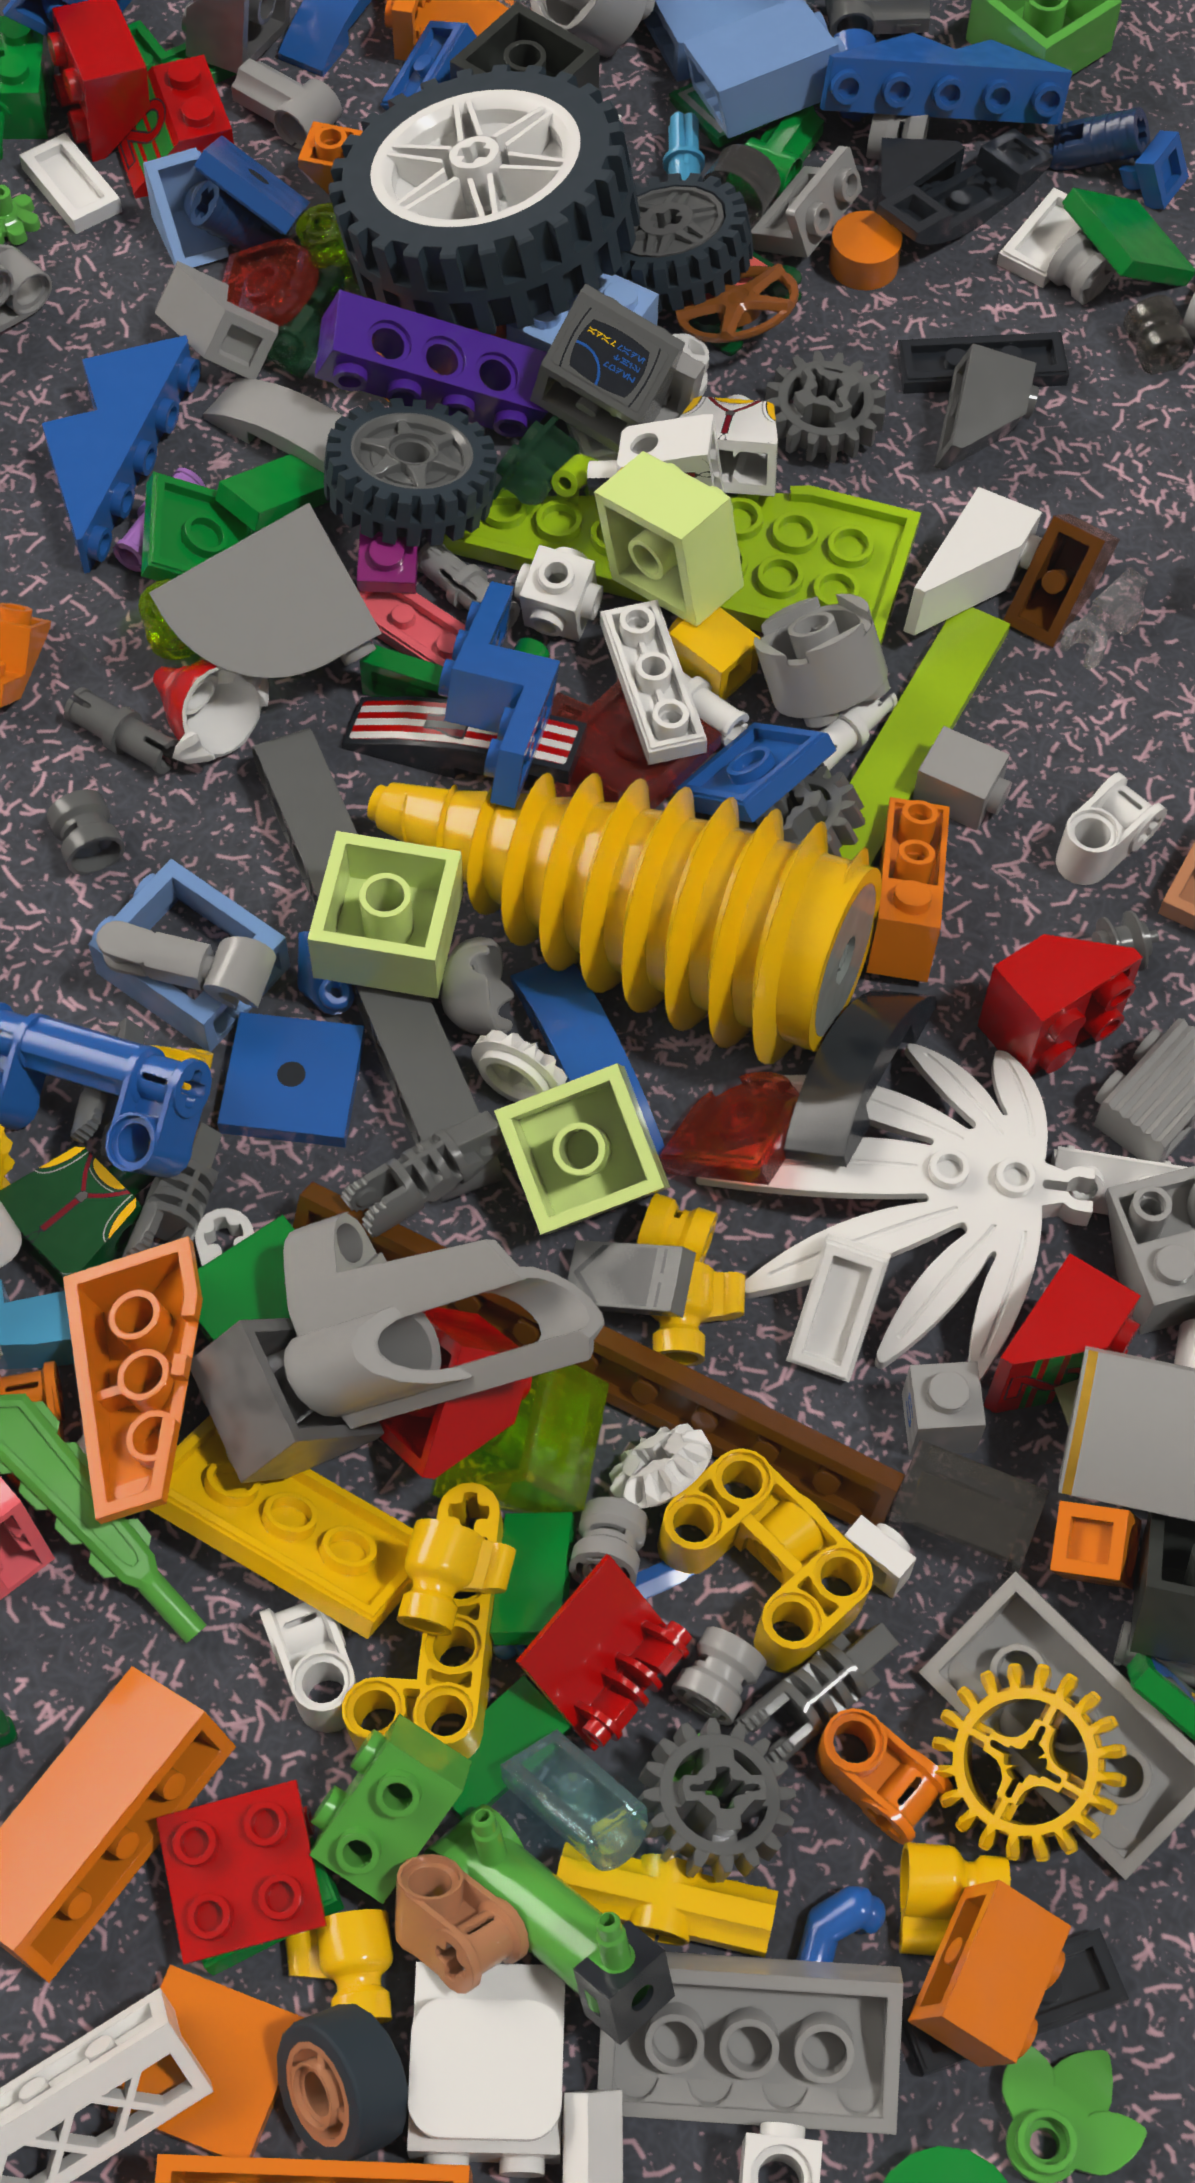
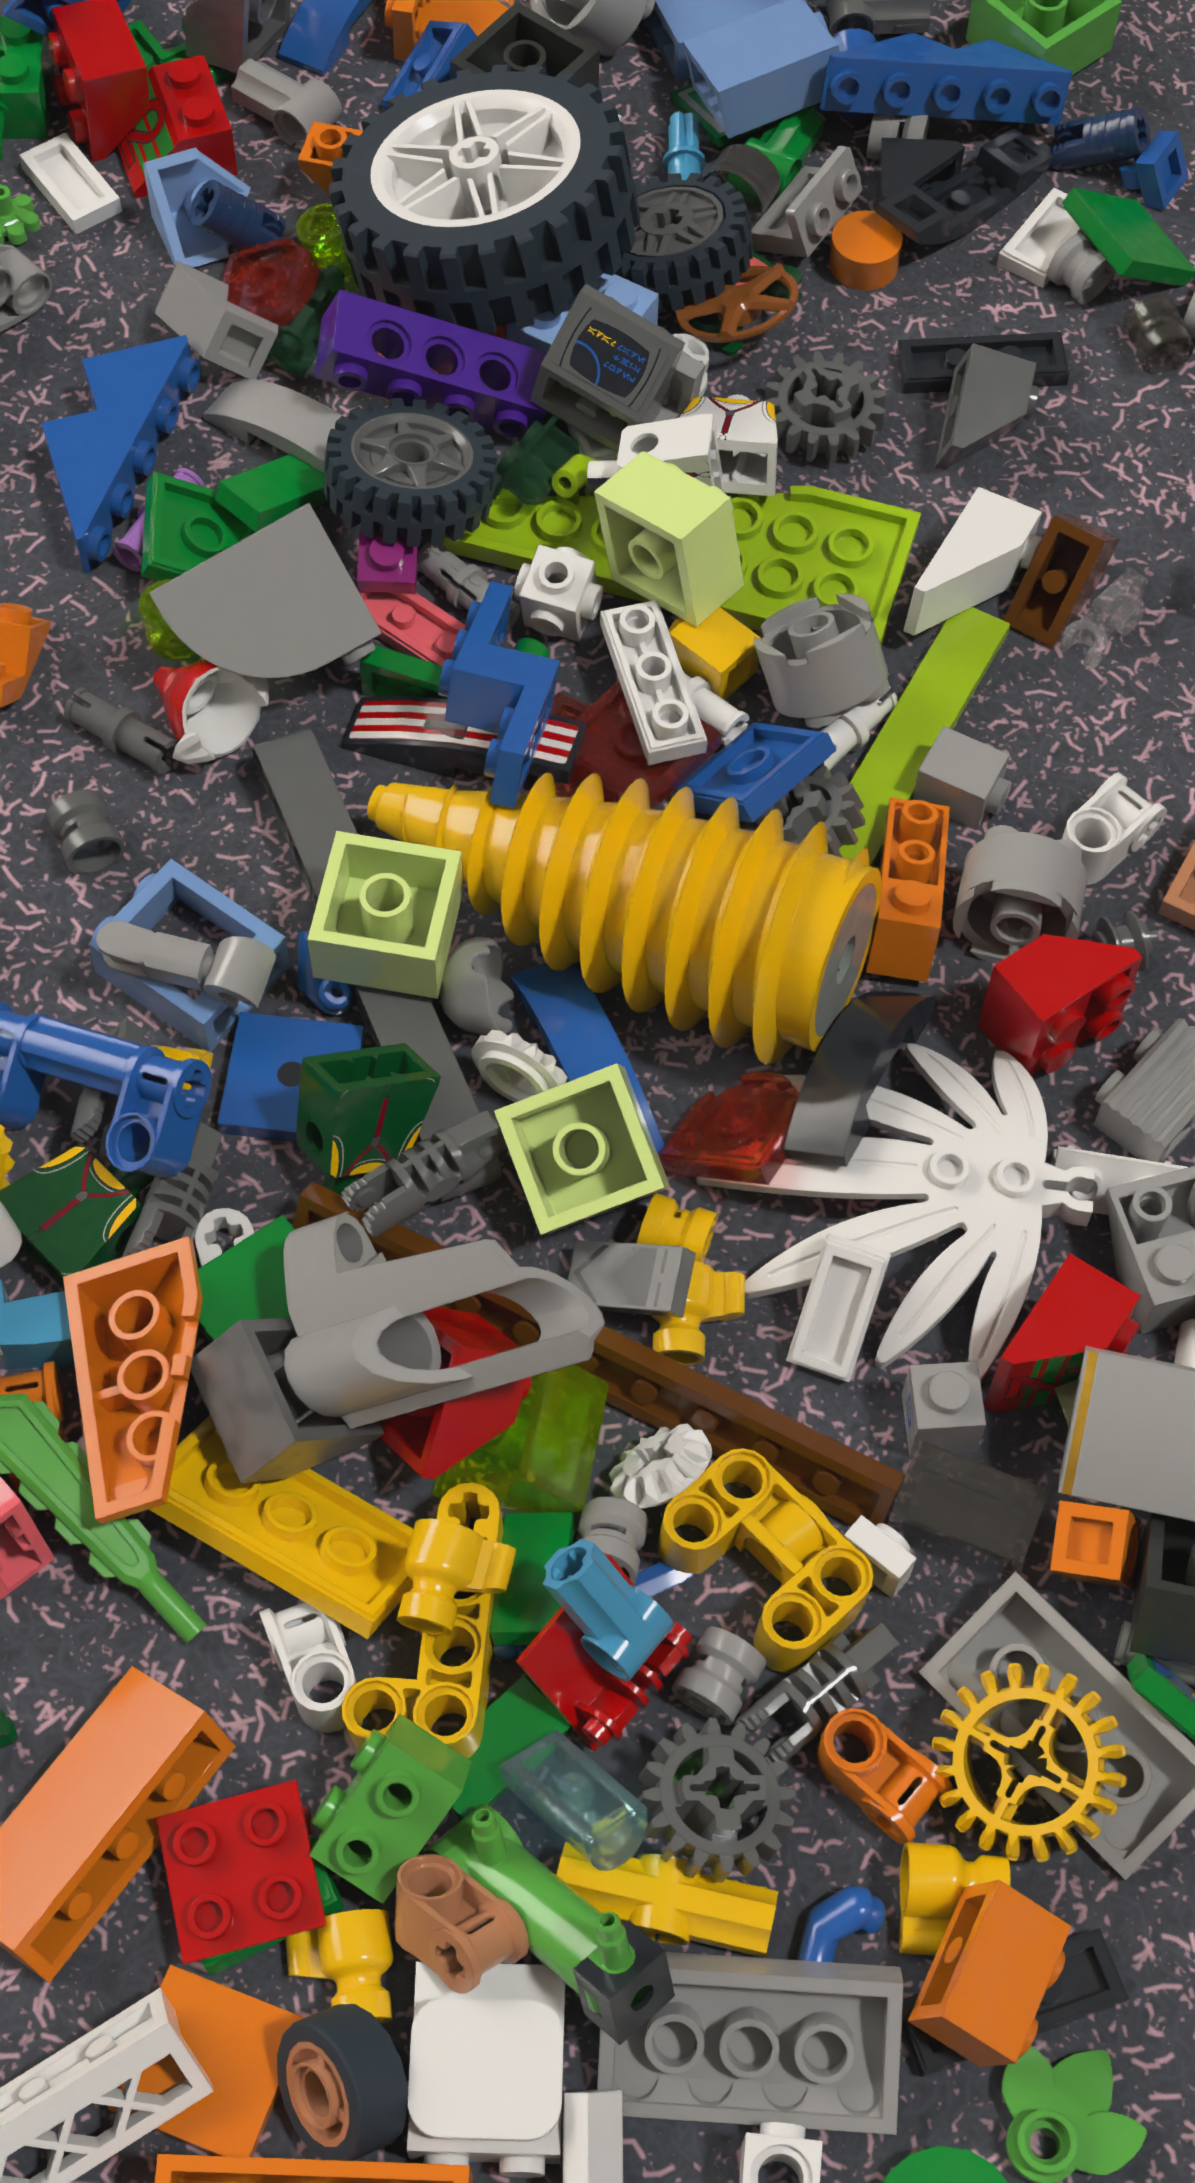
blue tile [194,135,310,235] -> none
none -> dark green torso [296,1043,441,1195]
none -> dark azure piece [543,1538,674,1682]
none -> light grey brick [953,825,1087,964]

